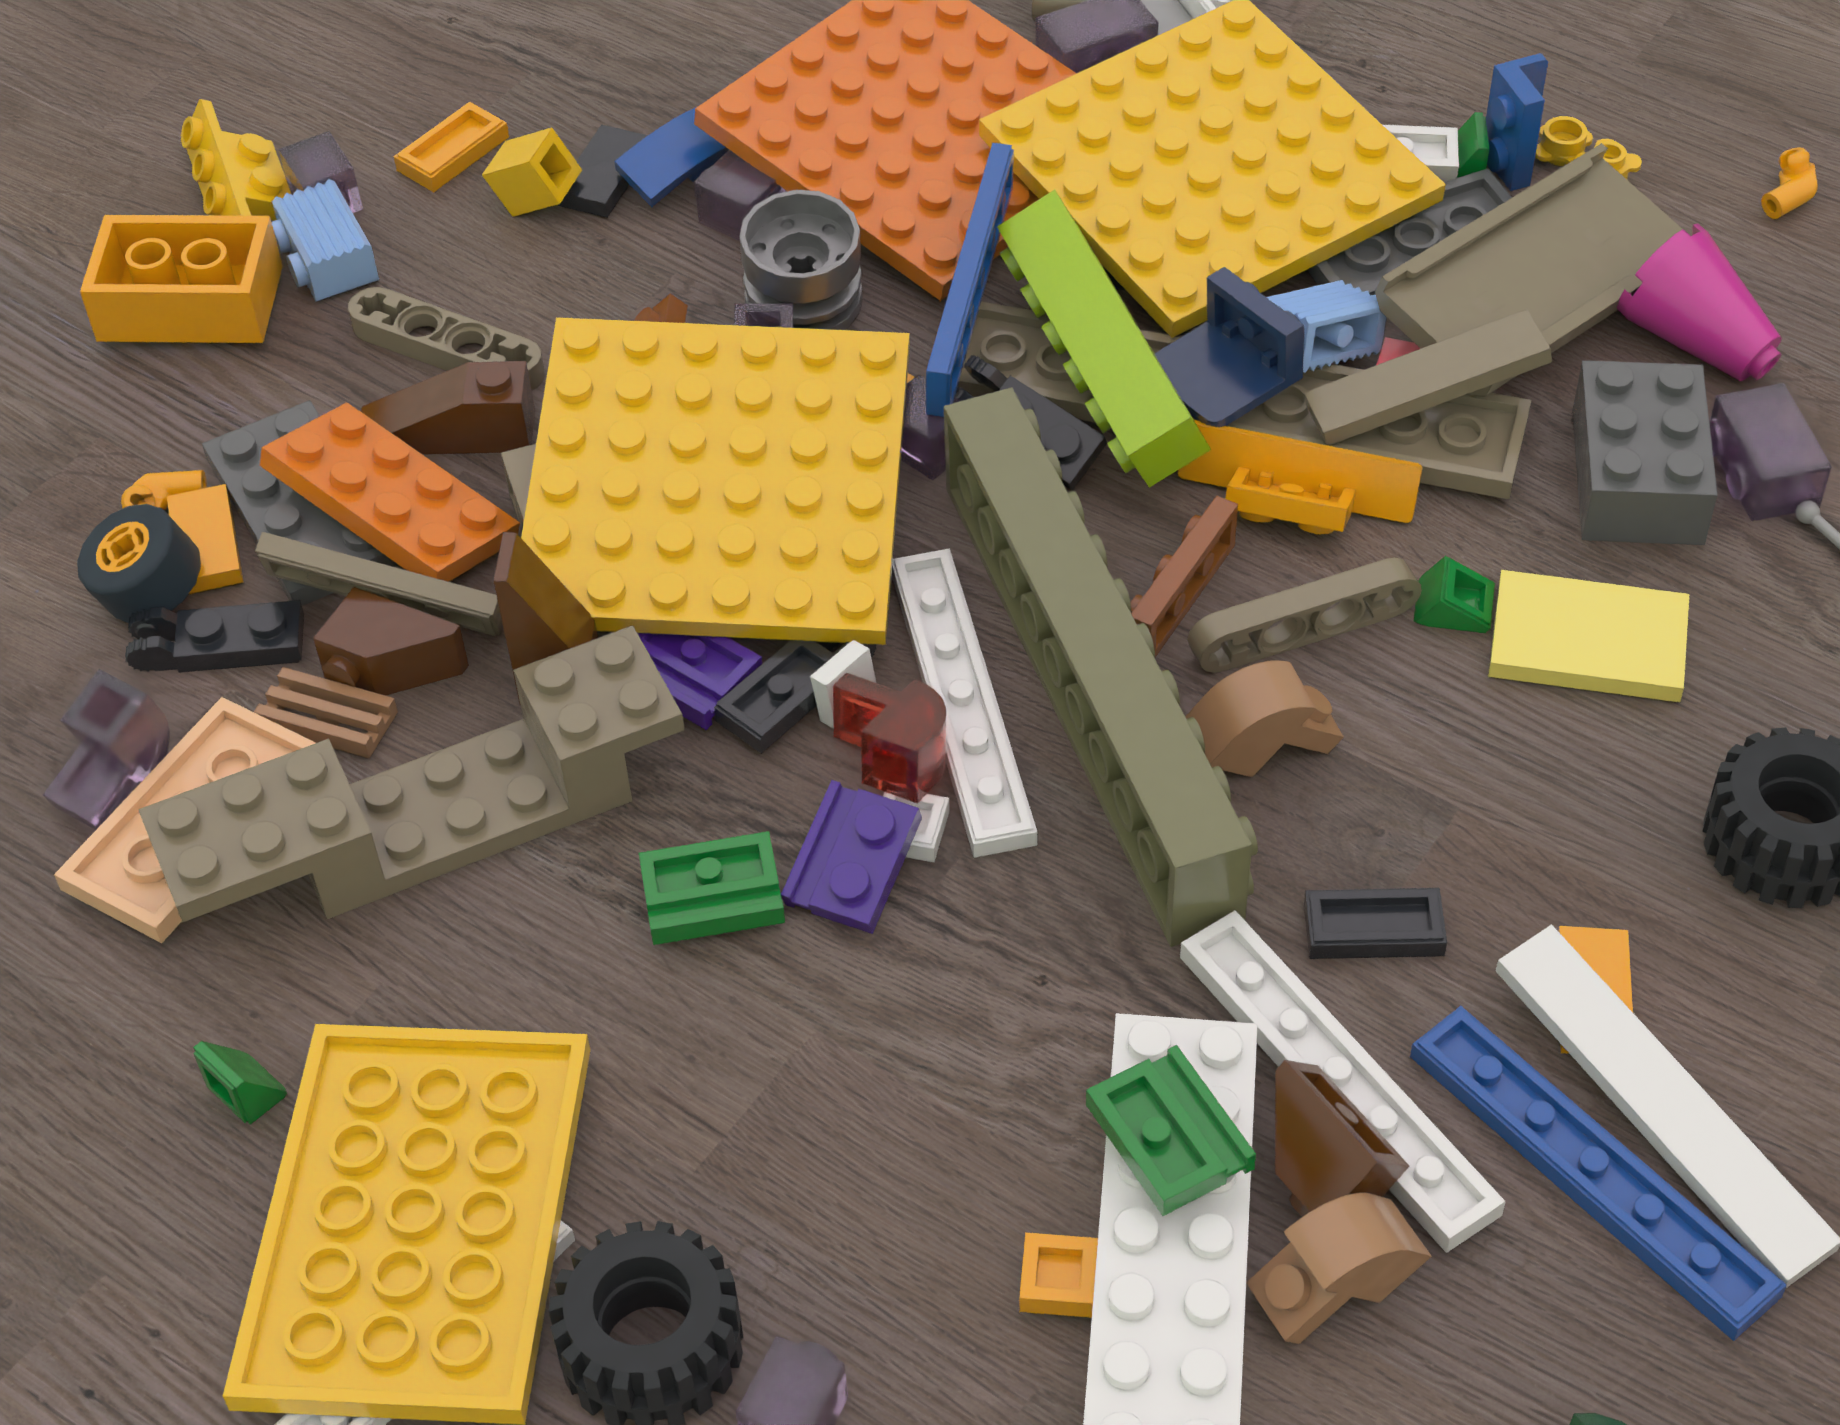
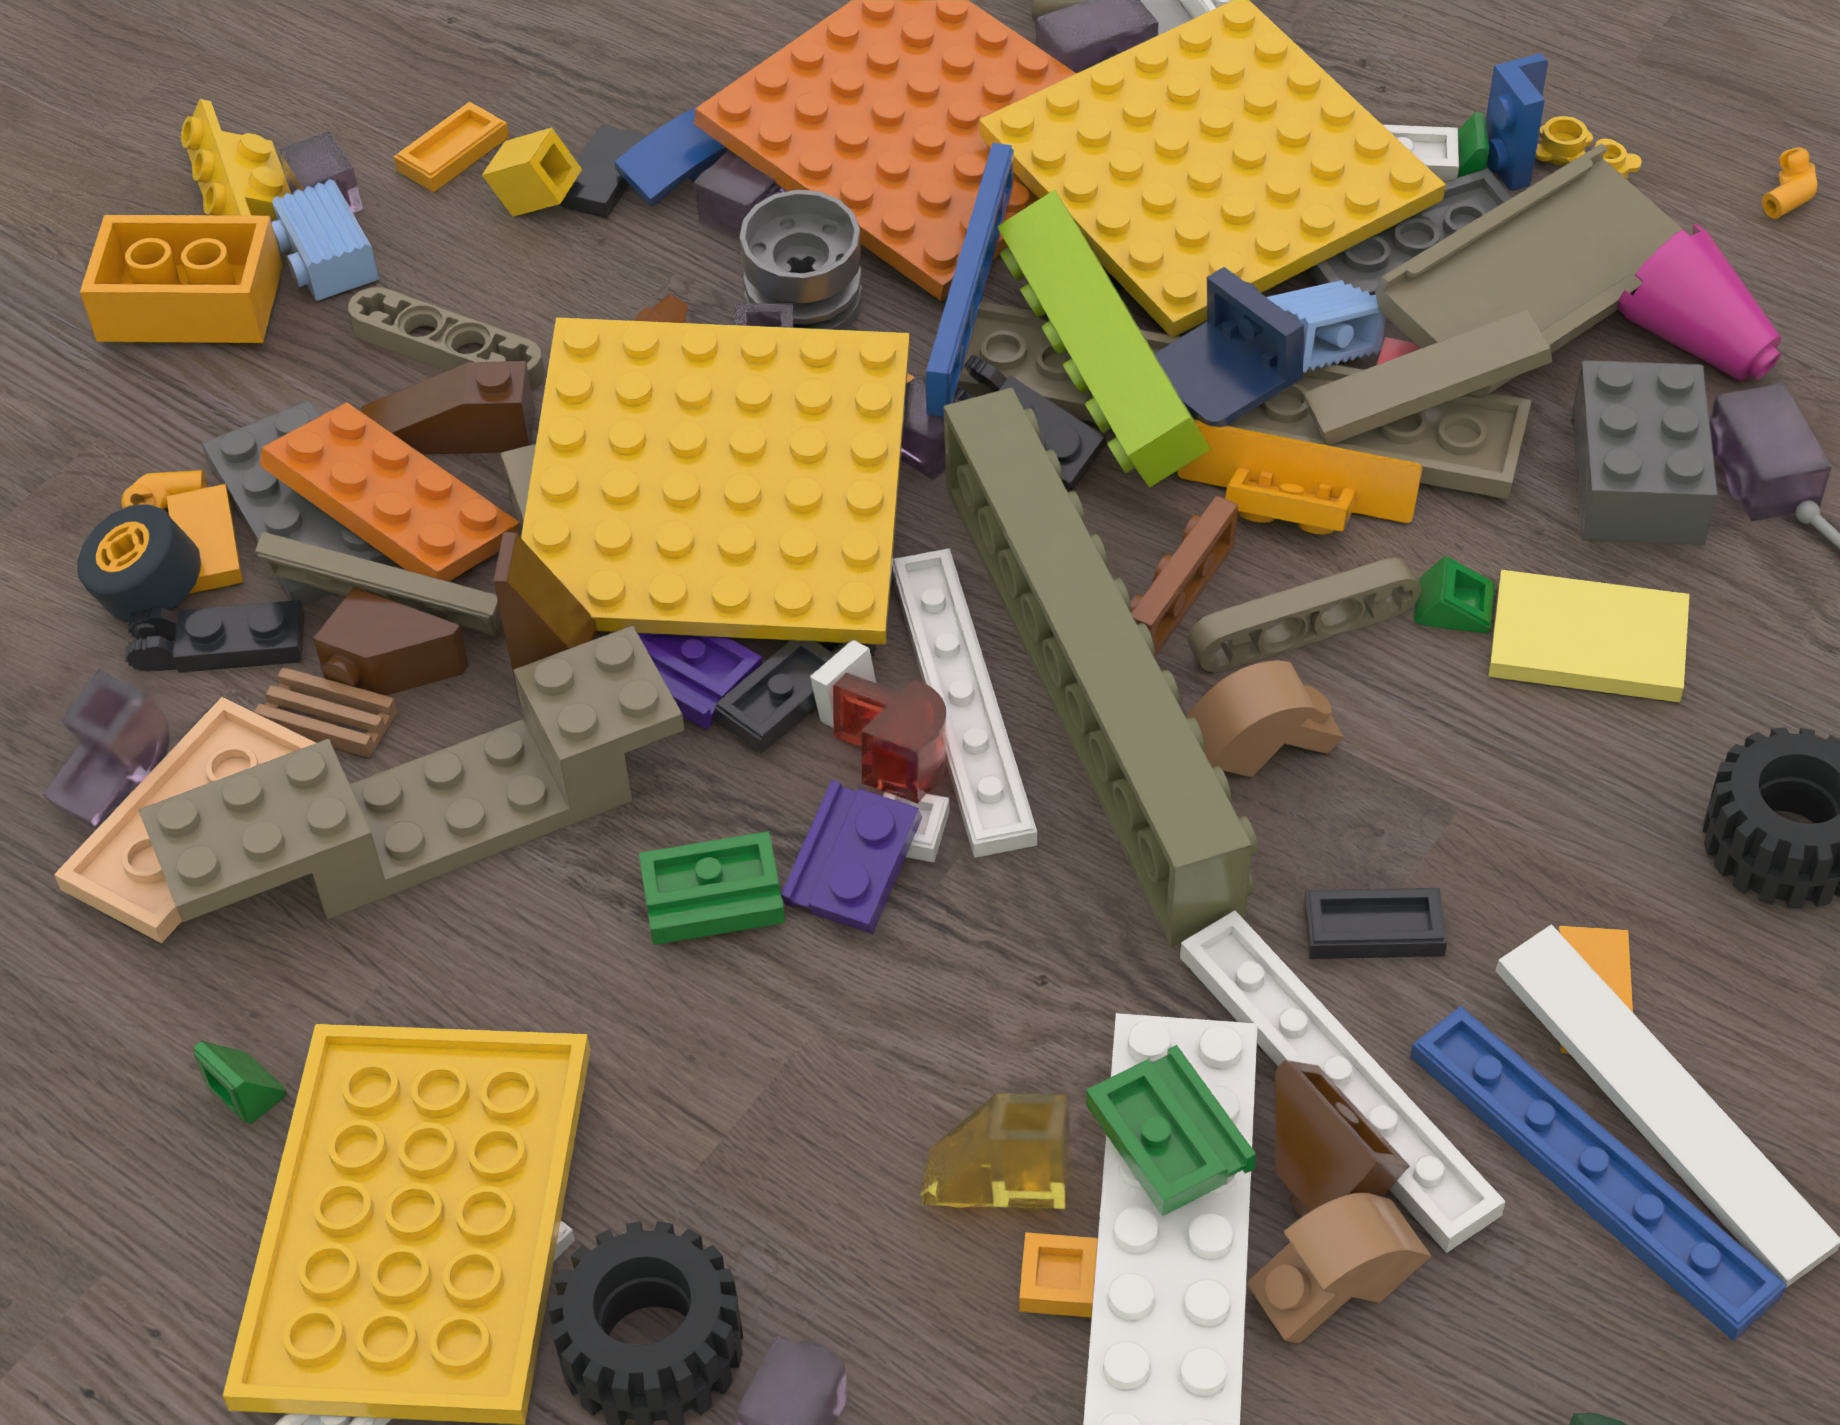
none -> clear yellow slope [921,1093,1071,1210]

